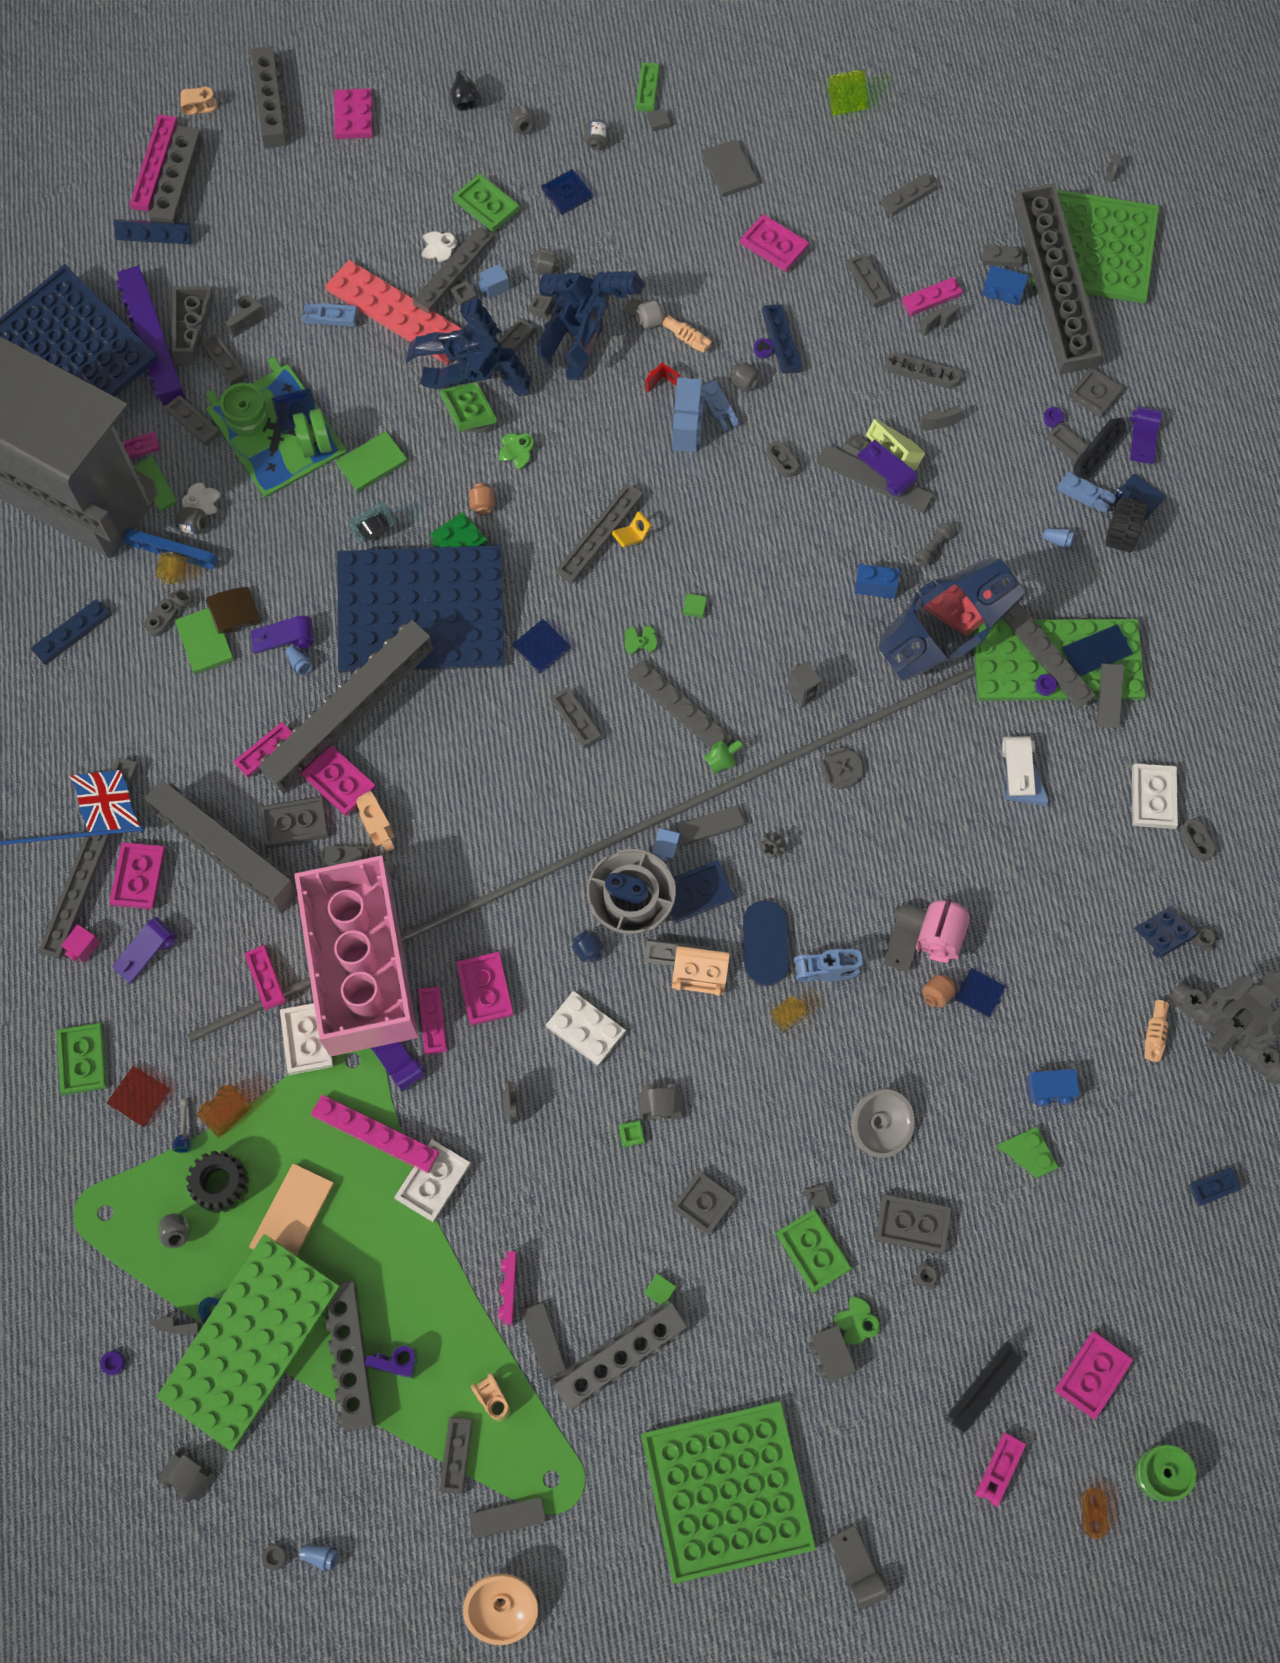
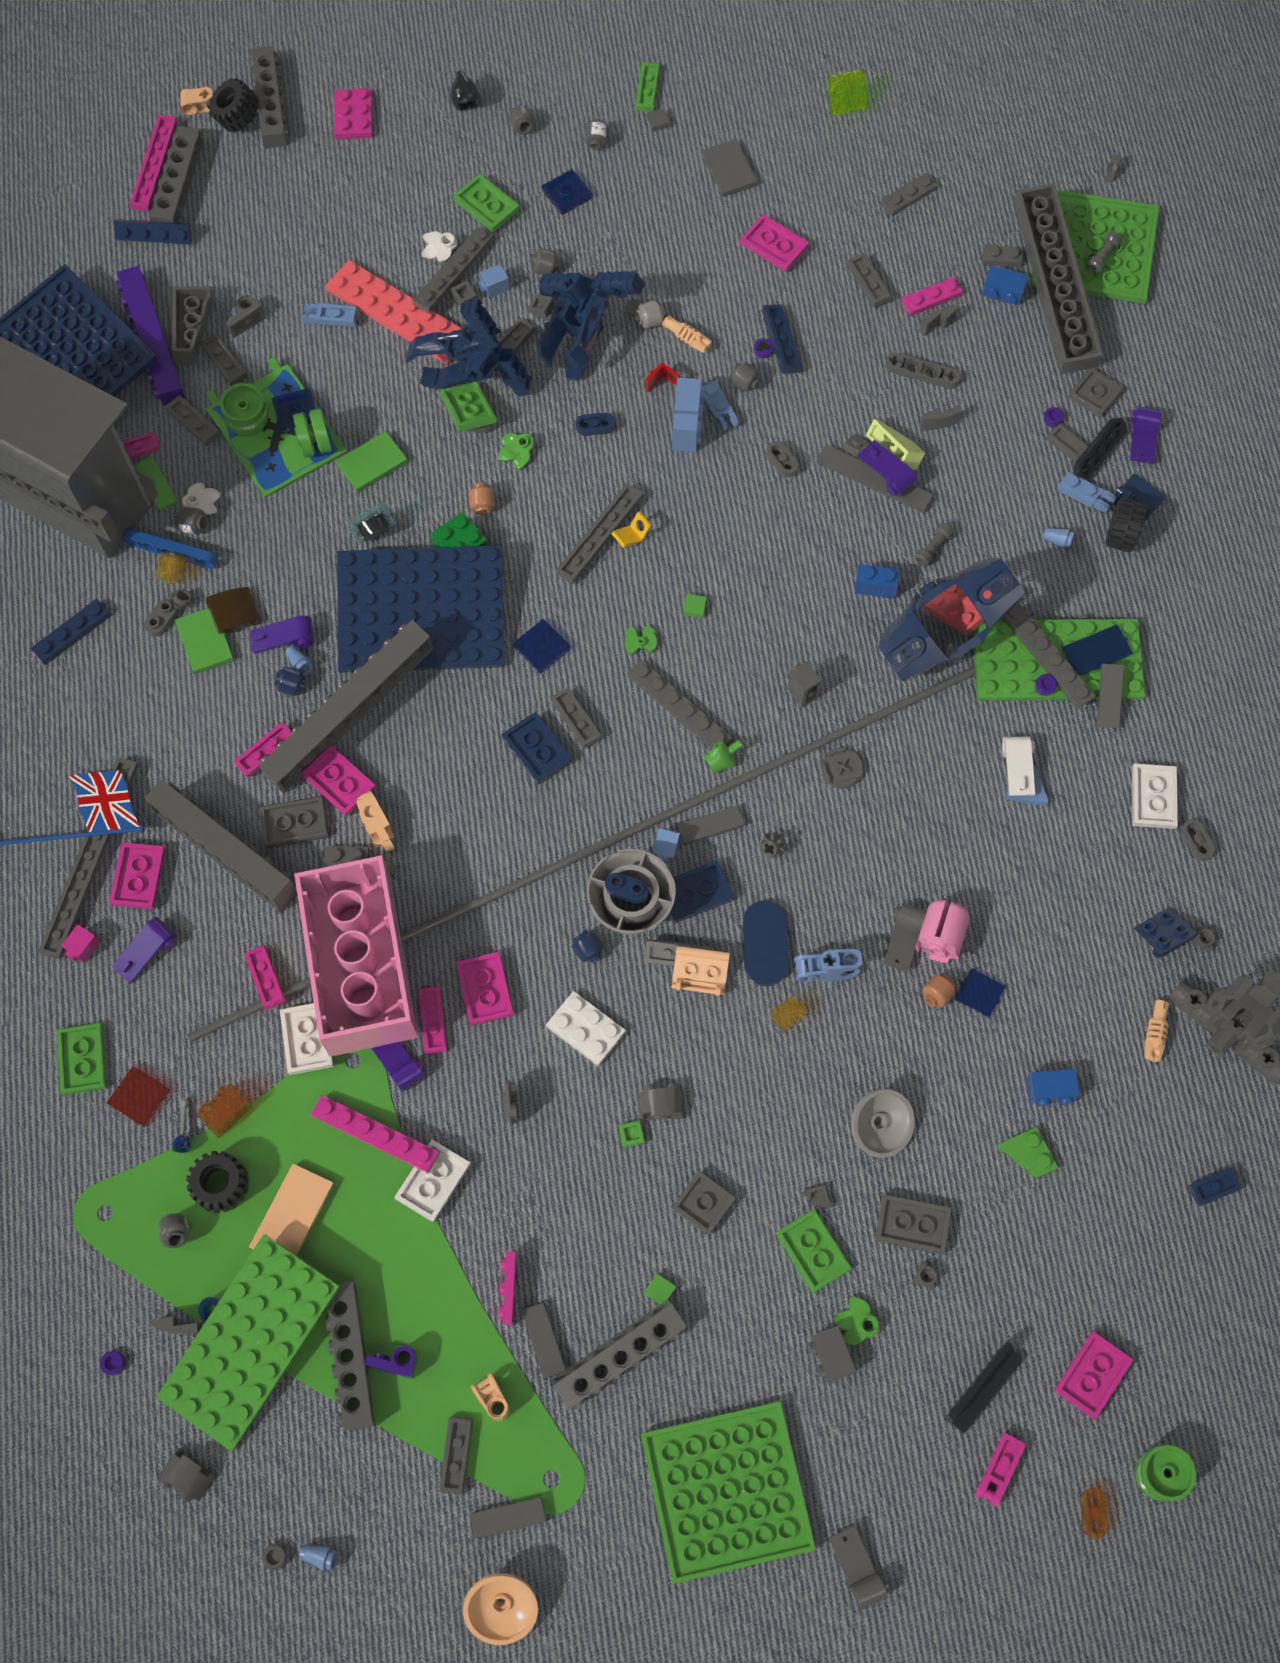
none -> black tyre [208,78,259,132]
none -> dark blue head [274,666,306,696]
none -> dark blue plate [501,712,572,784]
none -> dark blue plate [575,412,615,436]
none -> dark grey piece [1087,231,1121,273]

